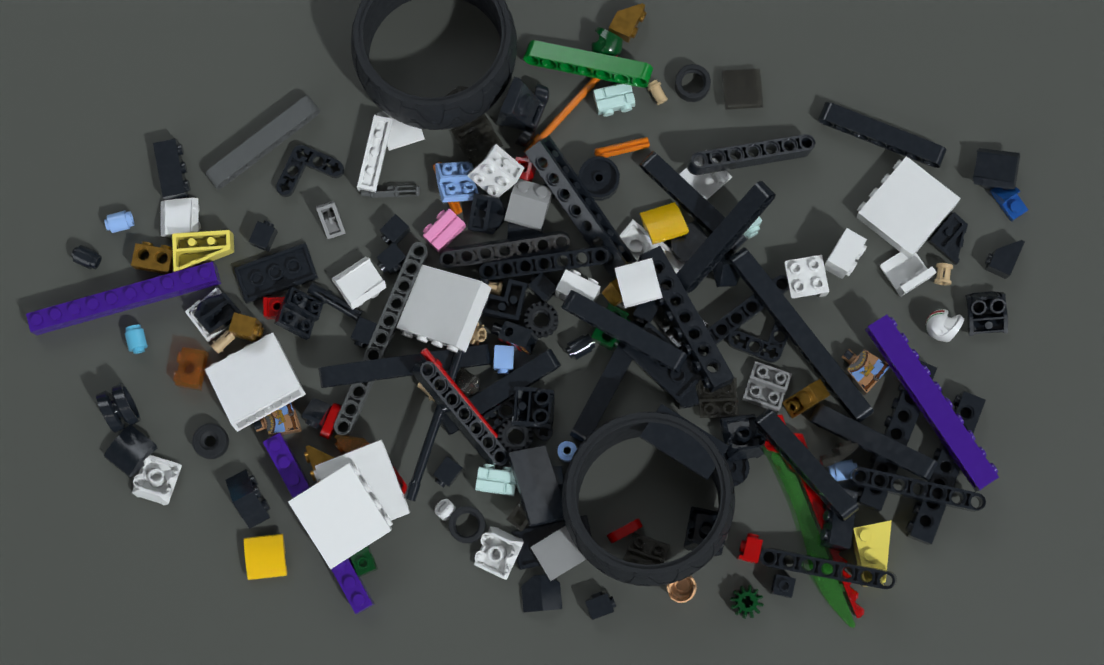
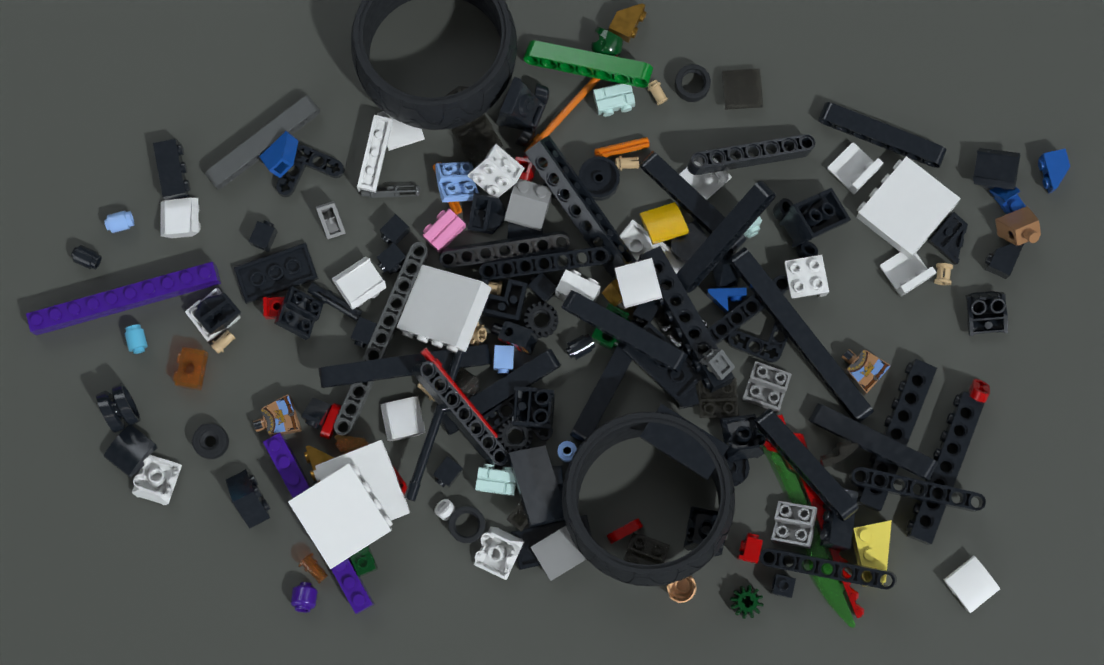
pearl gold brick [131,242,174,274] -> none
light yellow wedge [172,230,234,272] -> none
white brick [205,333,306,432] -> none
pearl gold brick [229,312,264,342] -> none
yellow slope [244,534,287,580] -> none
black slope [521,574,562,613] -> none
black brick [585,591,616,620] -> none
pearl gold slope [782,379,830,419] -> none
white brick [824,228,867,279] -> none
light blue brick [828,459,858,481] -> none
dark purple brick [865,314,999,492] -> none
white helmet [926,309,964,342] -> none
none -> blue slope [259,131,298,178]
none -> dark purple head [291,582,318,613]
none -> clear orange pin [298,553,328,583]
none -> white slope [381,396,425,441]
none -> tan pin [615,156,639,171]
none -> dark grey bracket [700,349,735,380]
none -> blue slope [707,288,747,314]
none -> light grey slope [771,501,817,549]
none -> black piece [773,188,851,258]
none -> white bracket [827,143,883,194]
none -> white slope [943,555,1000,613]
none -> red beam [969,379,990,403]
none -> medium nougat torso [995,206,1041,245]
none -> blue slope [1038,148,1070,194]

